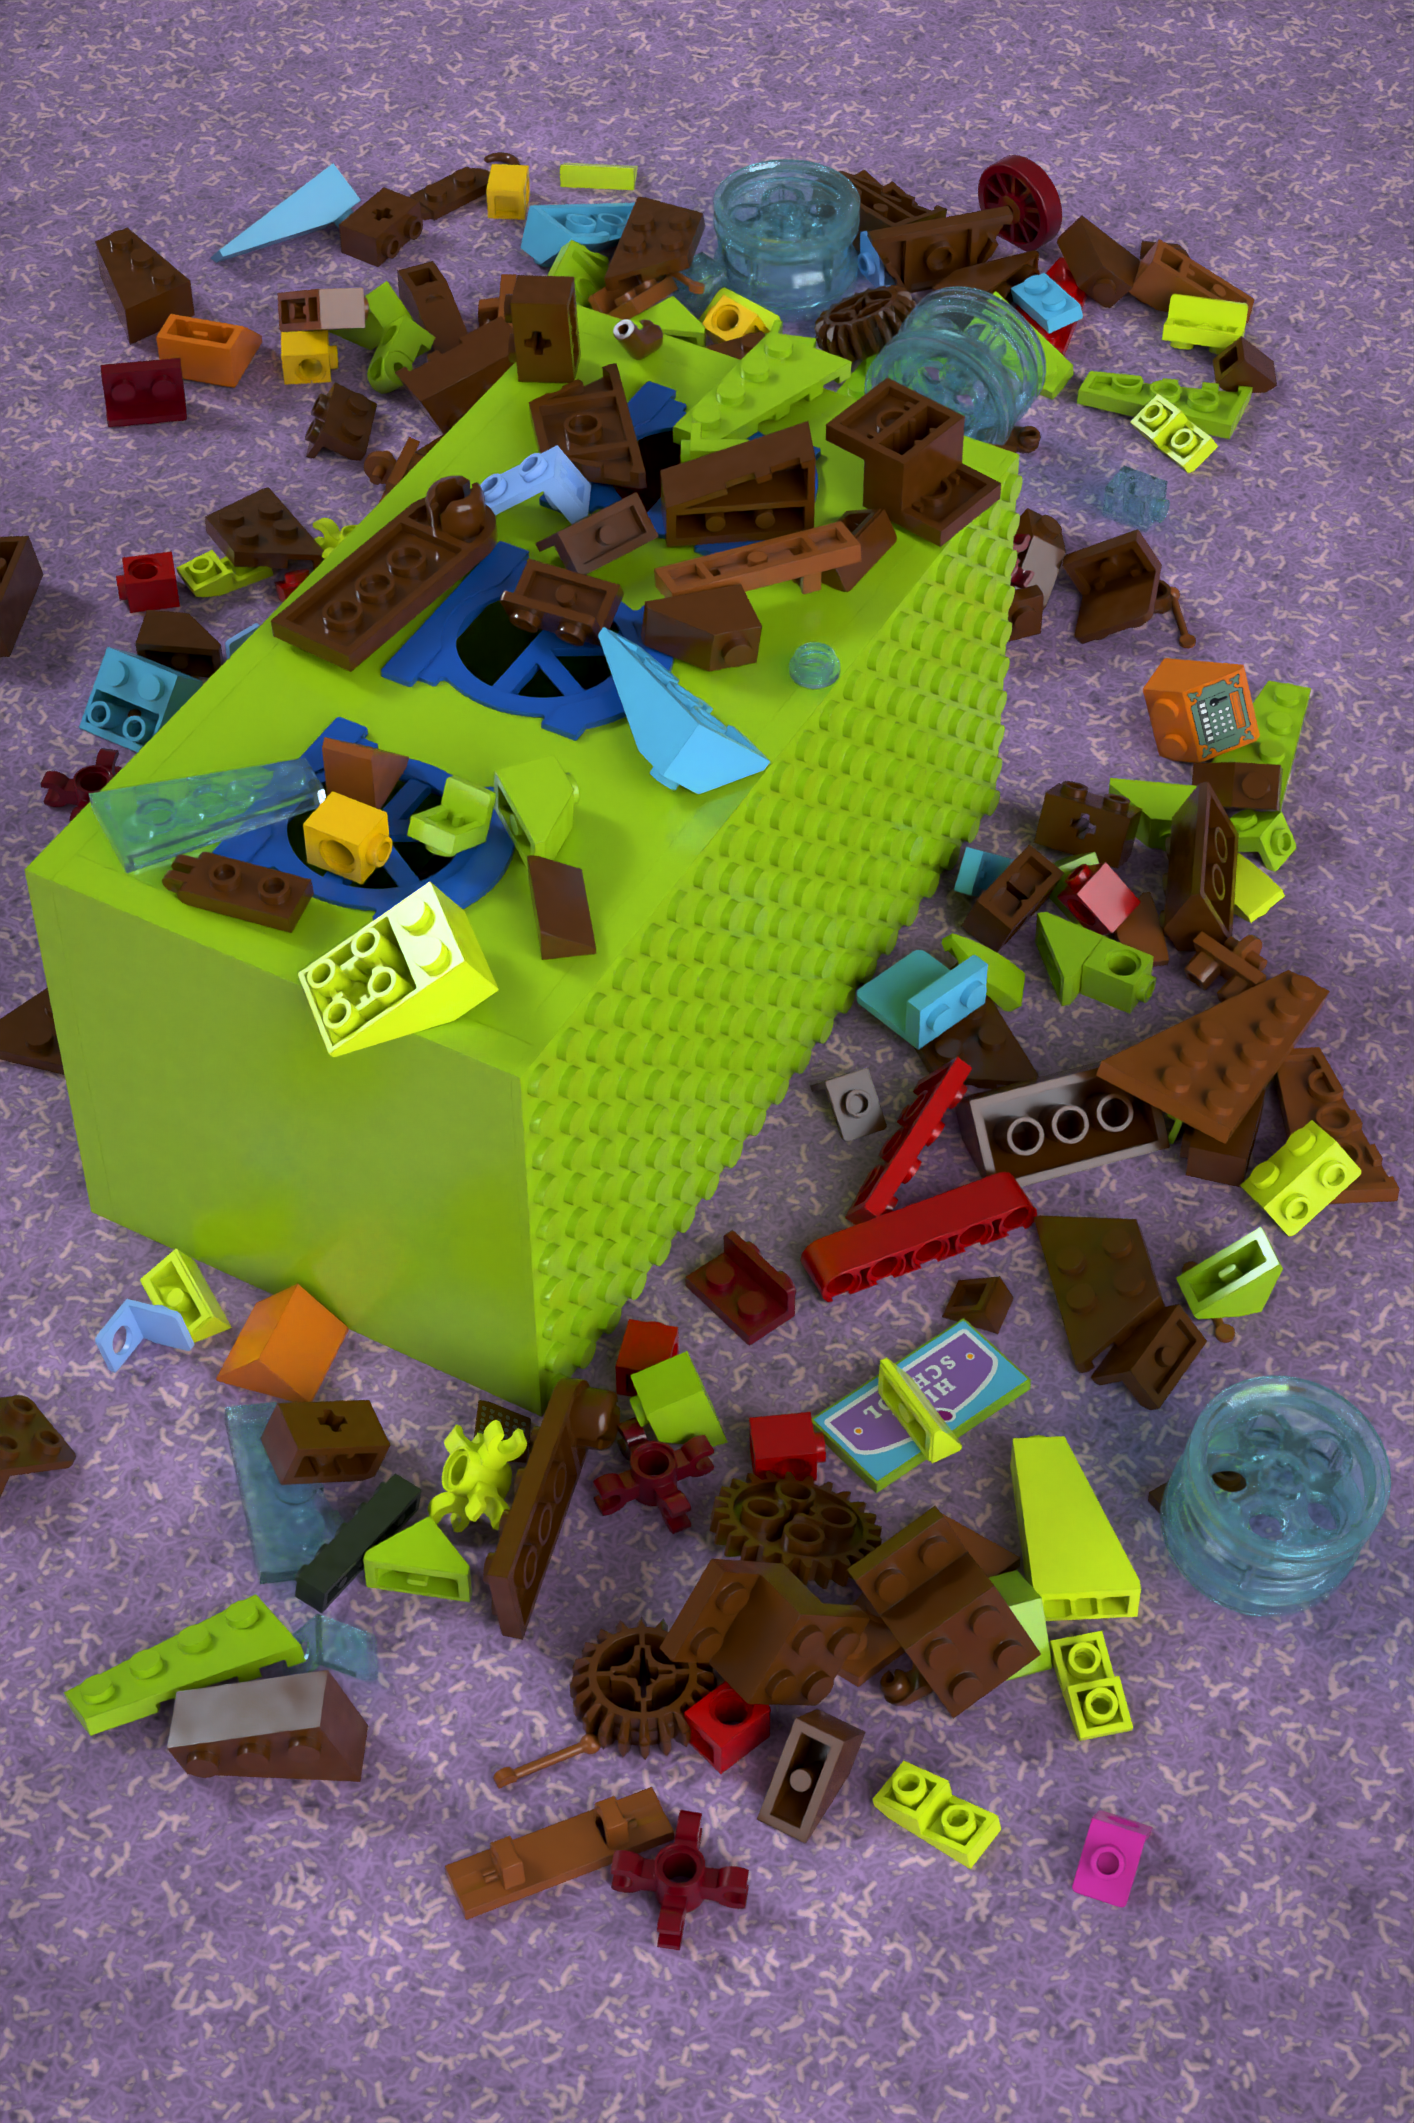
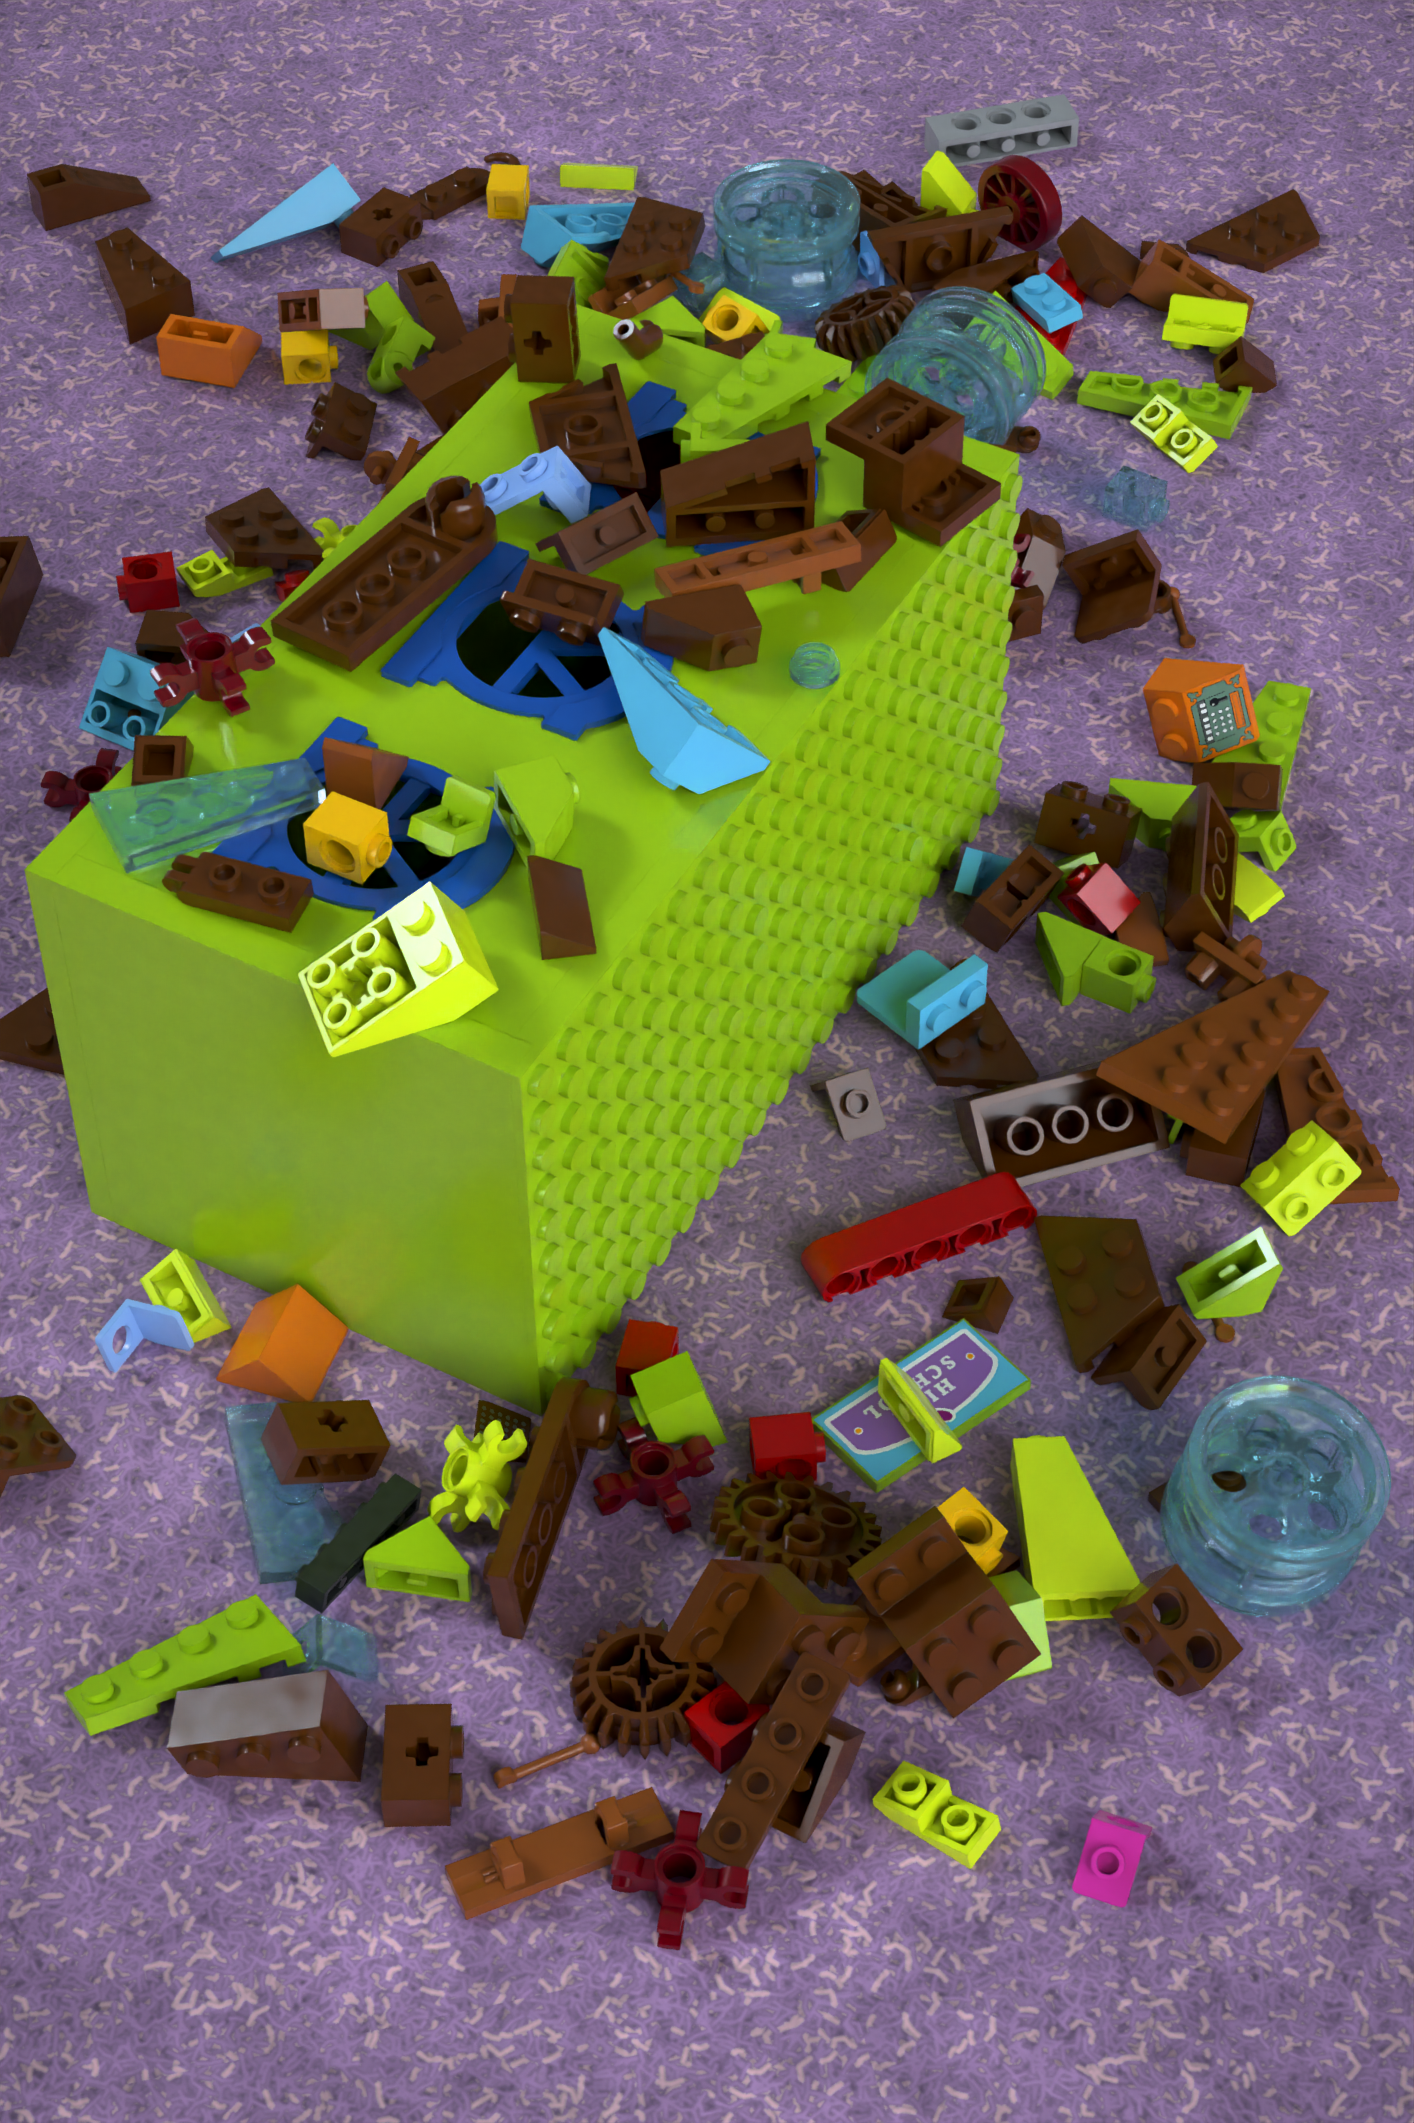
dark red bracket [100,358,187,427] -> none
dark red bracket [685,1230,796,1346] -> none
red wing [845,1057,972,1225] -> none
lime slope [941,933,1026,1012] -> none
neon yellow slope [1049,1631,1133,1741] -> none
none -> reddish brown slope [27,164,151,231]
none -> reddish brown slope [131,735,194,789]
none -> dark red pin [150,618,275,717]
none -> reddish brown brick [381,1704,464,1827]
none -> reddish brown bracket [696,1652,851,1869]
none -> neon yellow slope [920,151,979,217]
none -> light grey brick [924,94,1079,167]
none -> yellow brick [937,1487,1008,1575]
none -> reddish brown brick [1110,1563,1243,1697]
none -> reddish brown wing [1186,189,1320,273]

